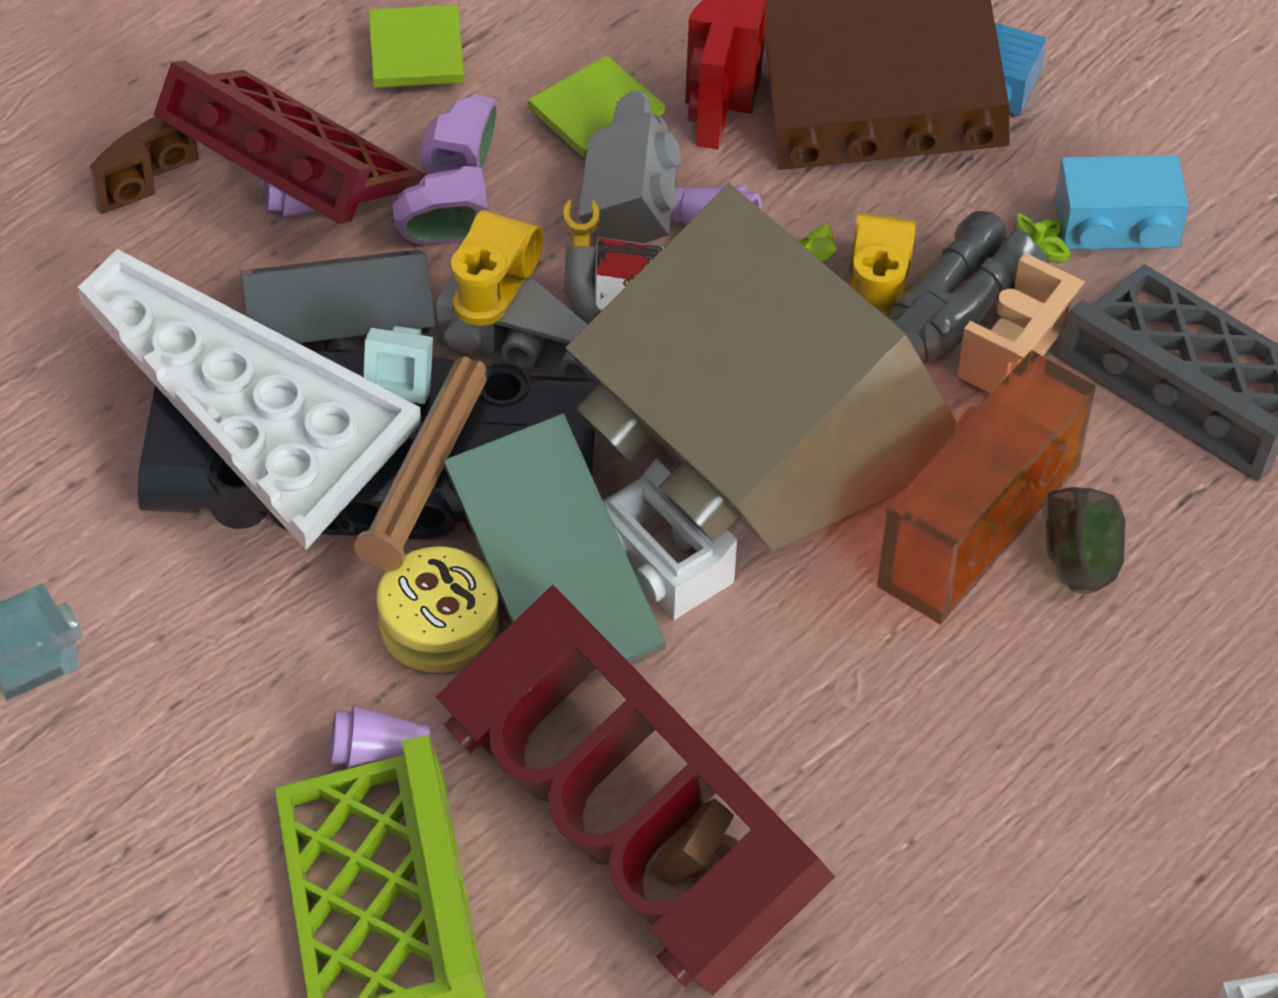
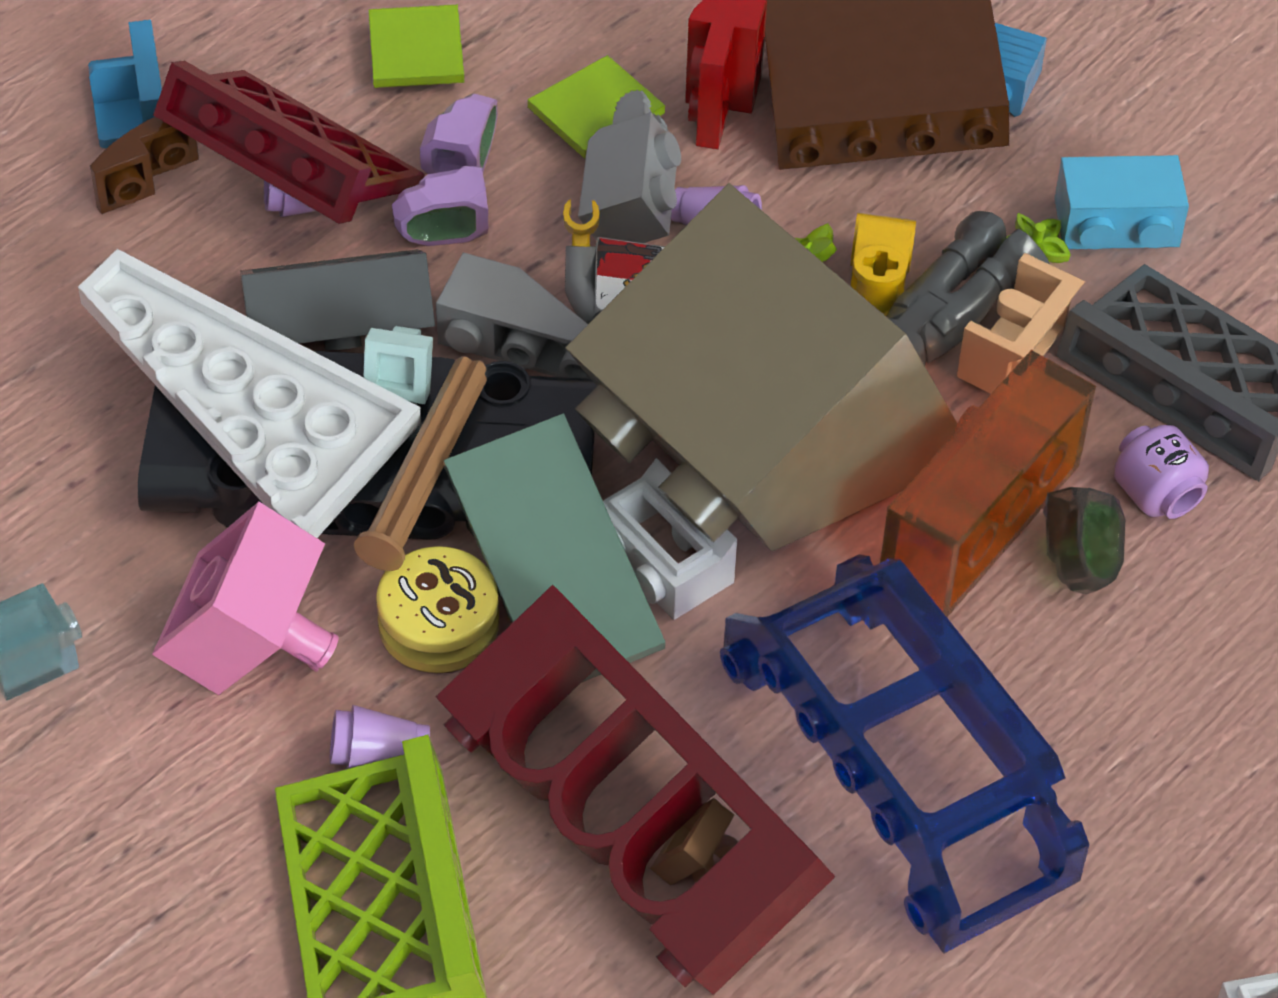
yellow piece [450,210,544,326] -> none
none -> dark azure panel [88,20,162,148]
none -> bright pink brick [152,502,339,695]
none -> clear blue windscreen [720,554,1090,953]
none -> lavender head [1114,425,1209,519]

